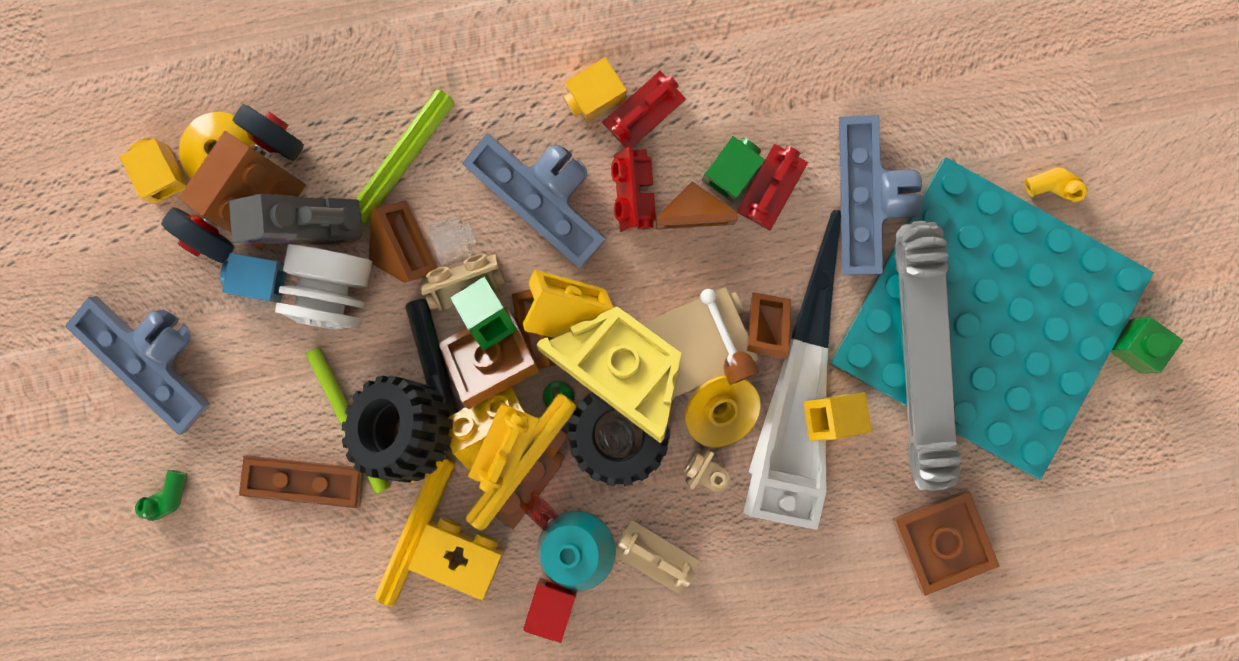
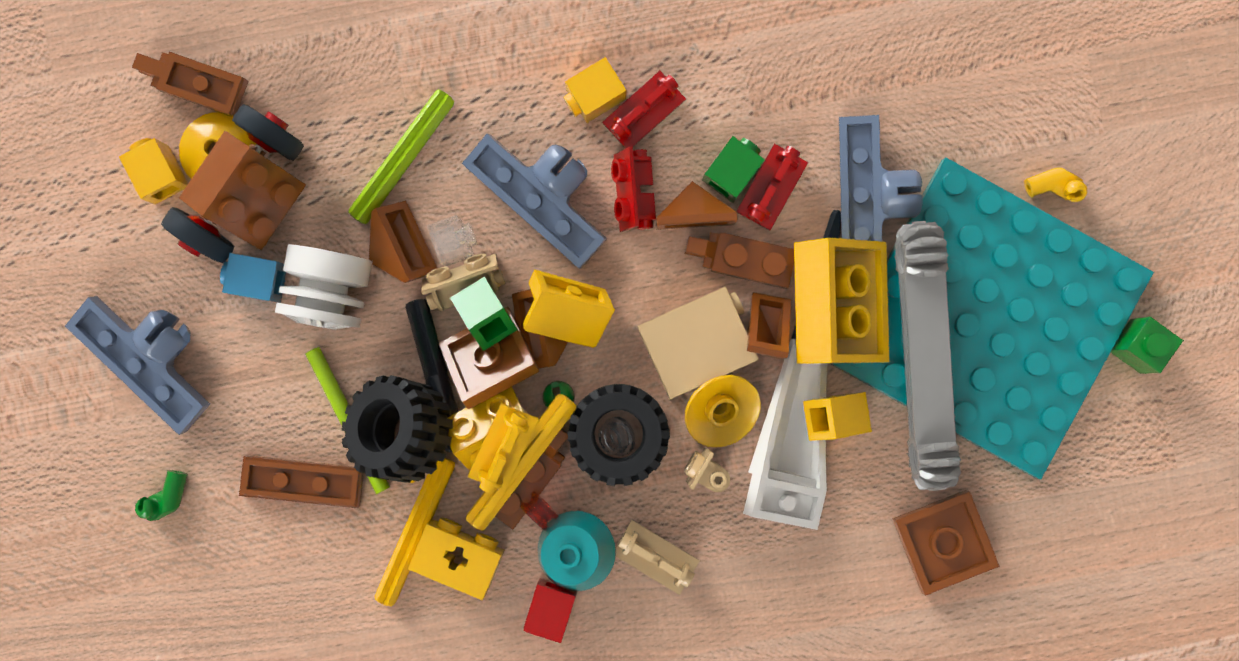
dark grey piece [229,194,362,245] -> none
light yellow wing [536,307,682,443] -> none
hinge [700,289,759,385] -> none
none -> dark orange hinge [132,52,249,117]
none -> dark orange hinge [684,232,794,289]
none -> yellow slope [794,238,889,364]

